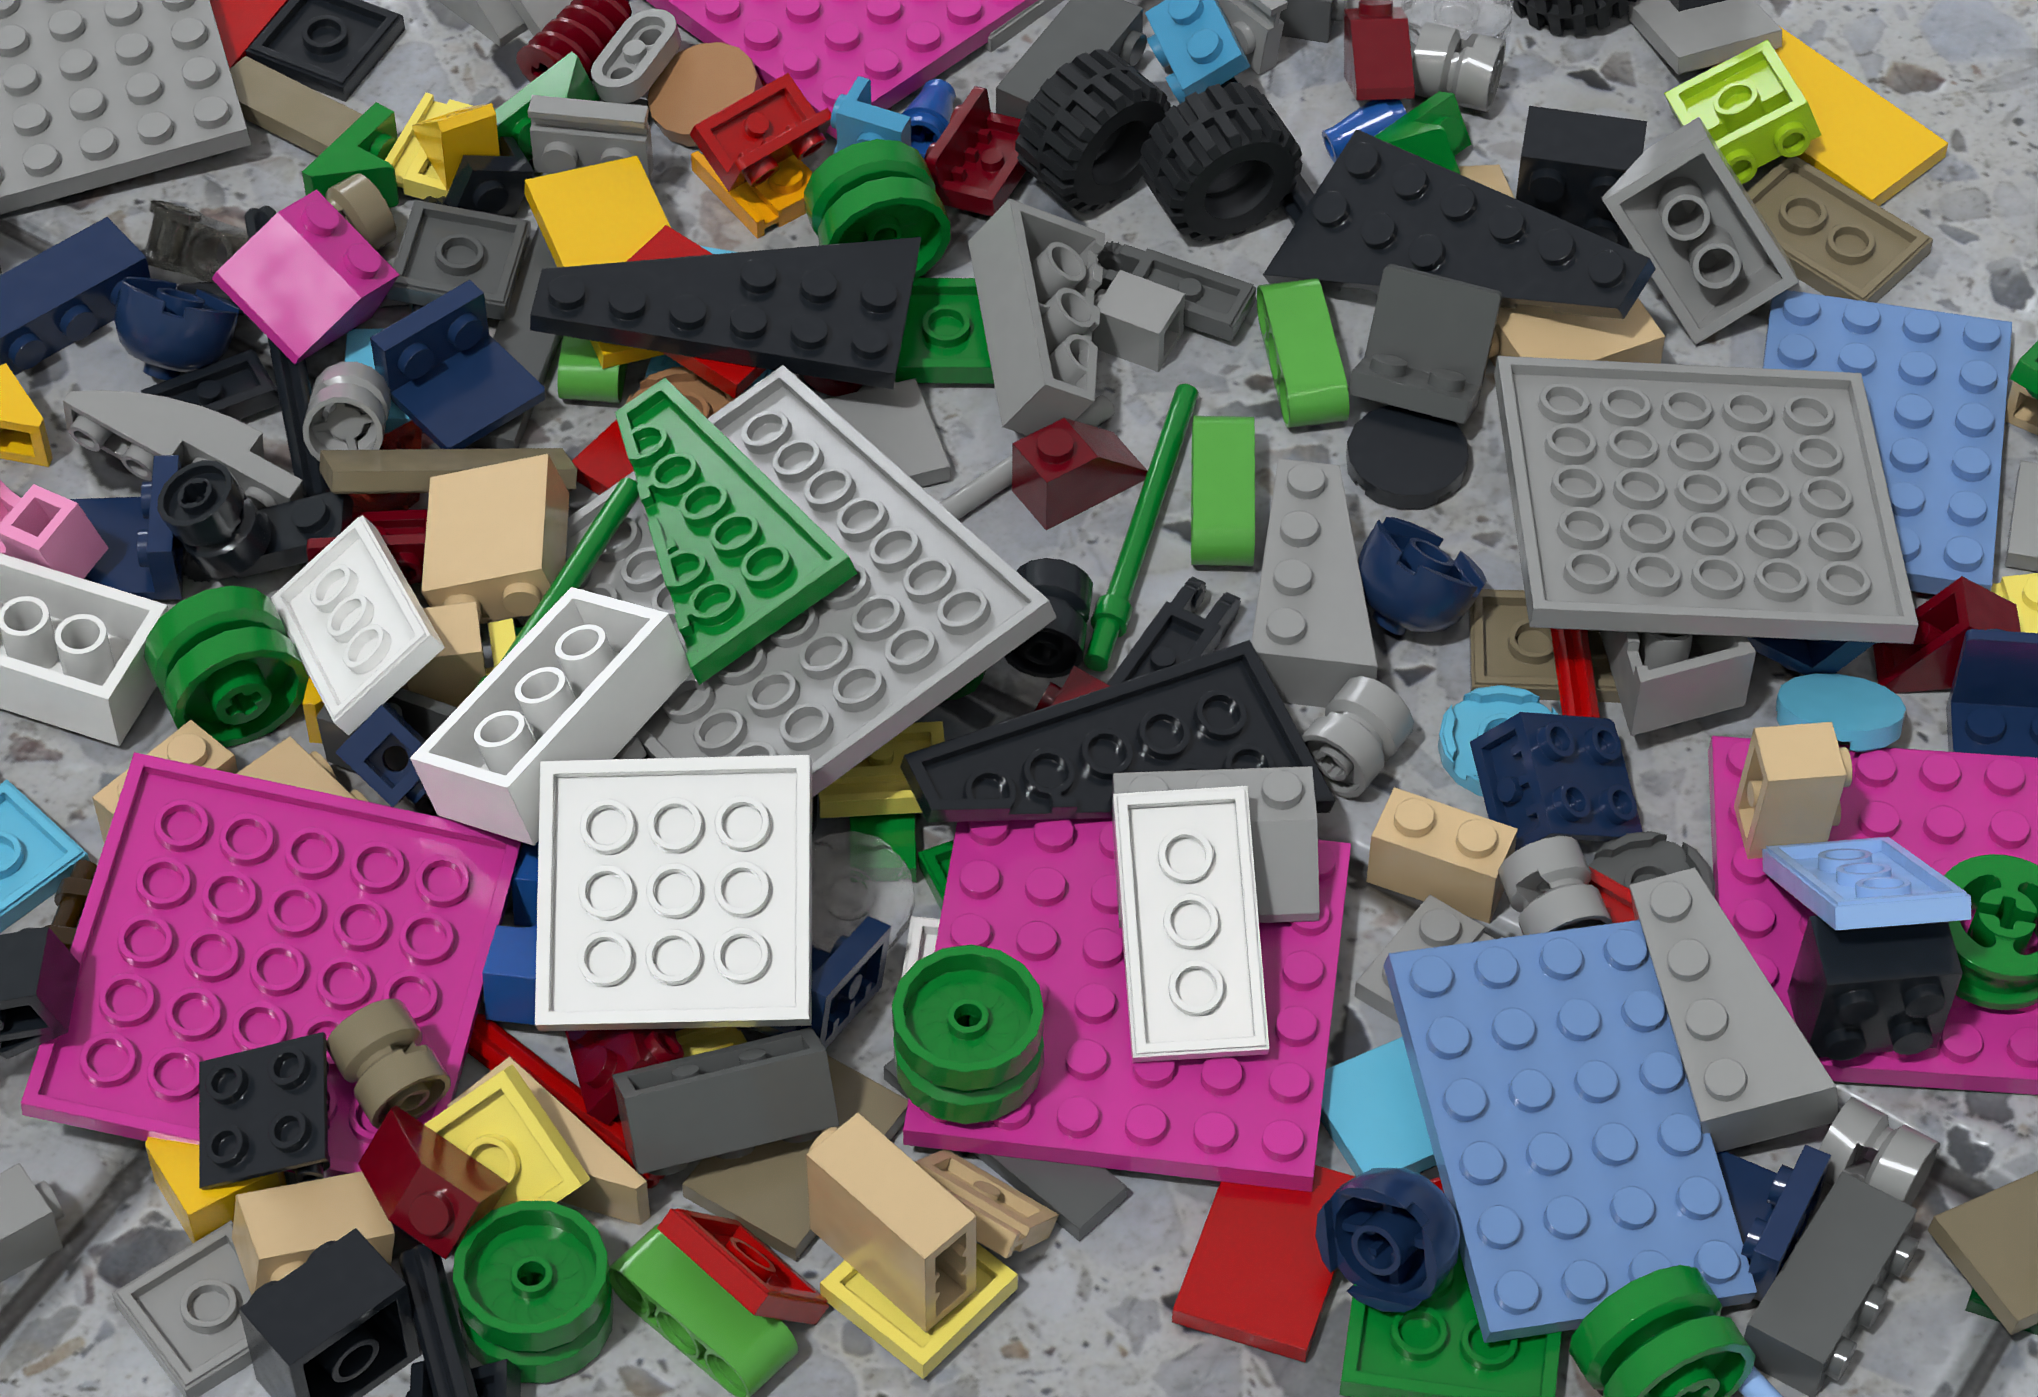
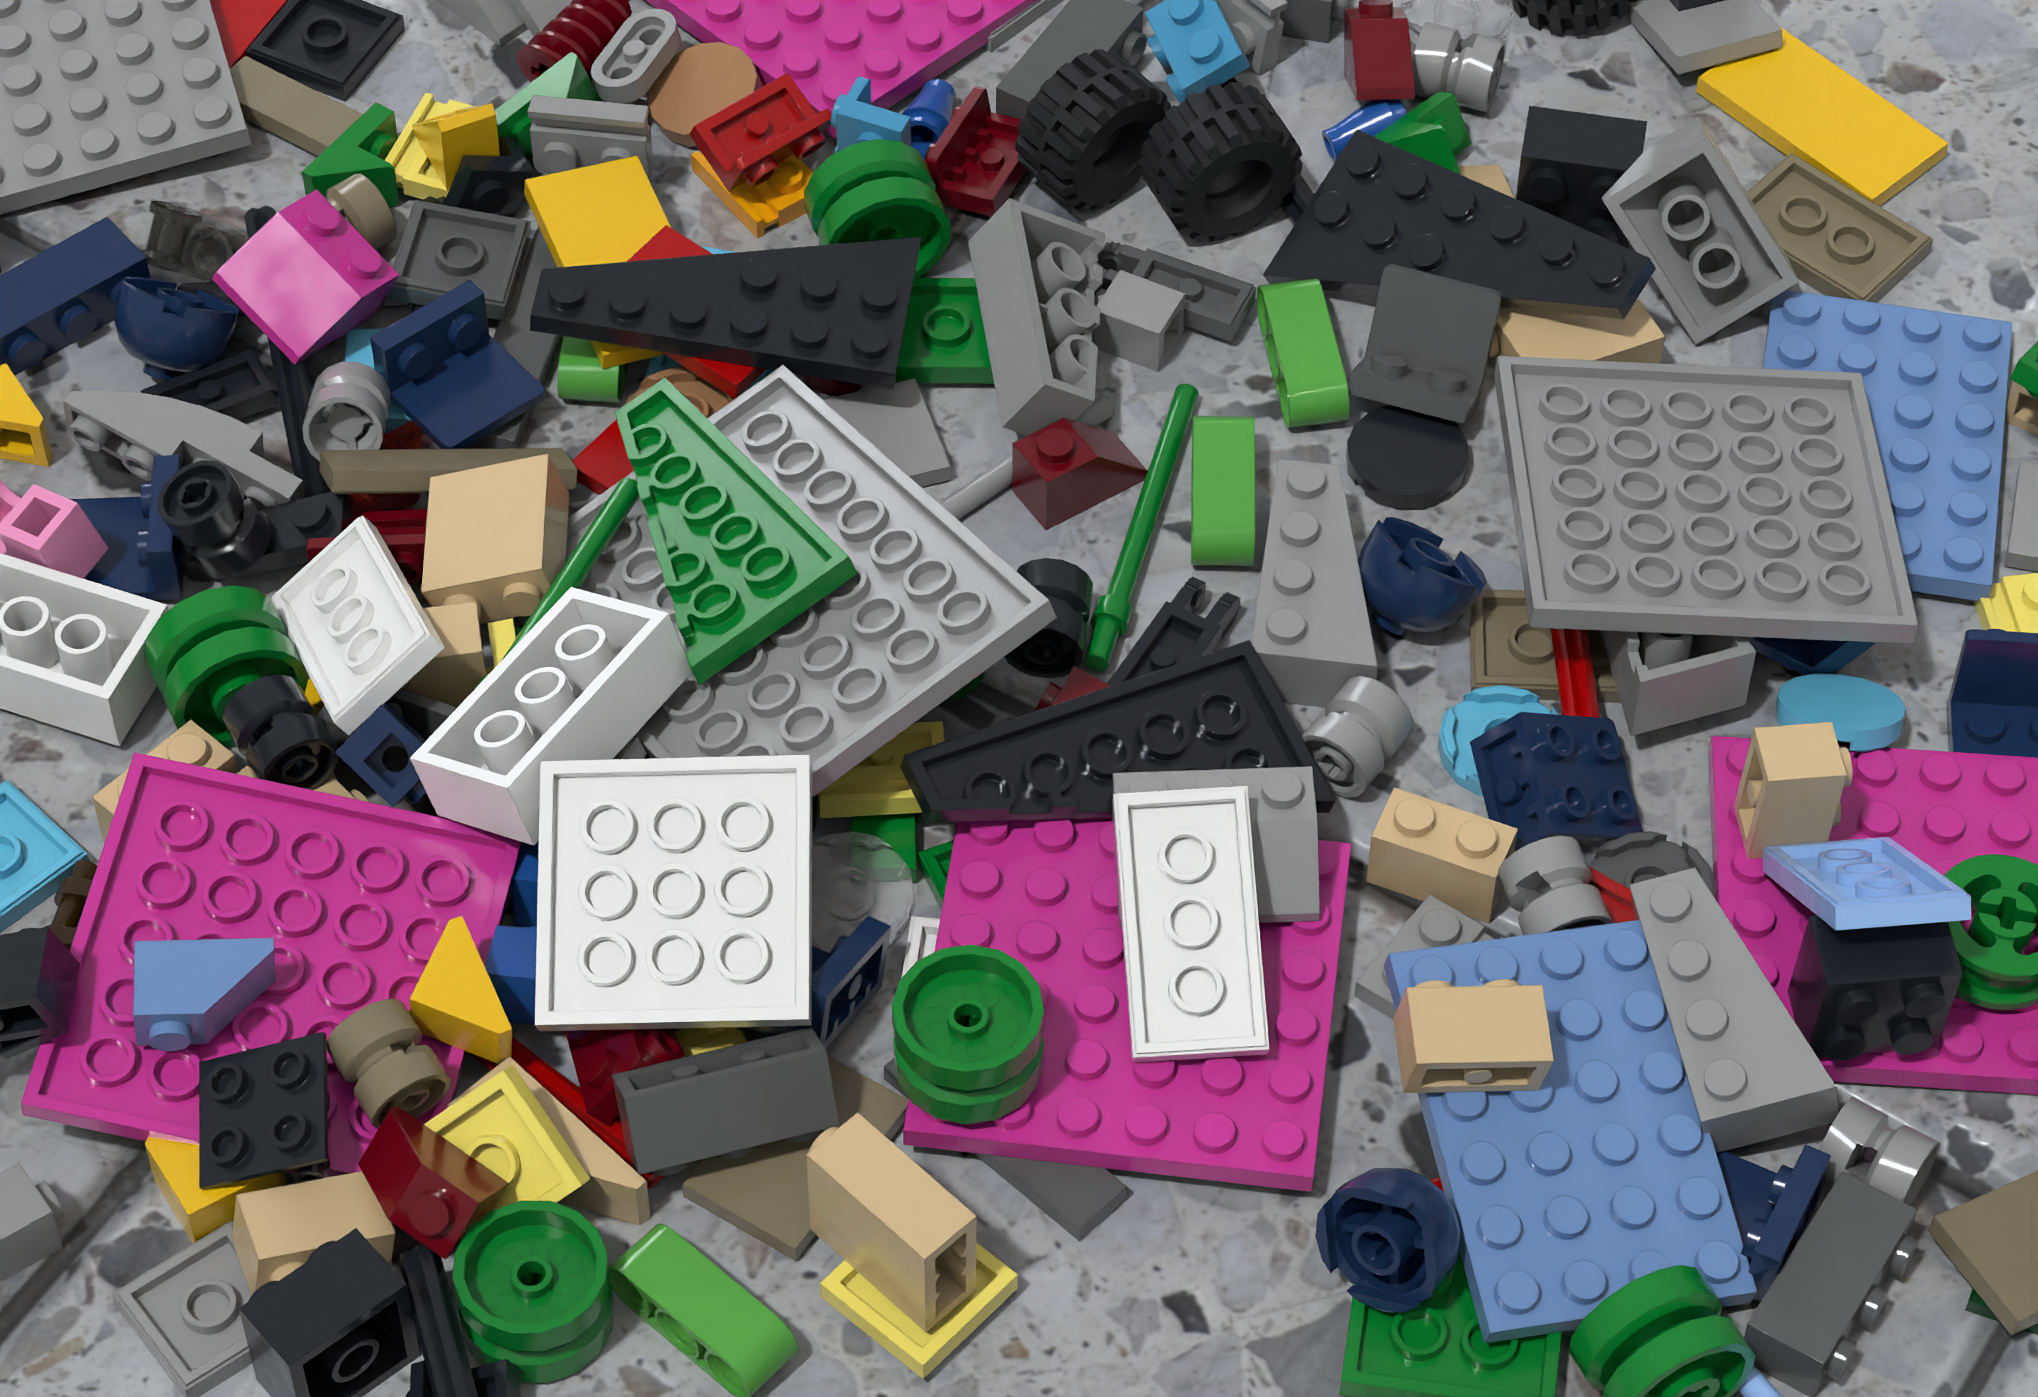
red tile [657,1208,830,1325] -> none
tan plate [915,1149,1059,1258] -> none
red tile [1172,1165,1355,1362] -> none
medium azure tile [1320,1037,1437,1176] -> none
lime plate [1664,39,1821,184] -> none
dark red slope [1873,576,2021,694] -> none
none -> medium blue slope [133,938,275,1051]
none -> black wheel [223,675,339,790]
none -> yellow slope [410,916,512,1064]
none -> tan brick [1393,979,1554,1093]

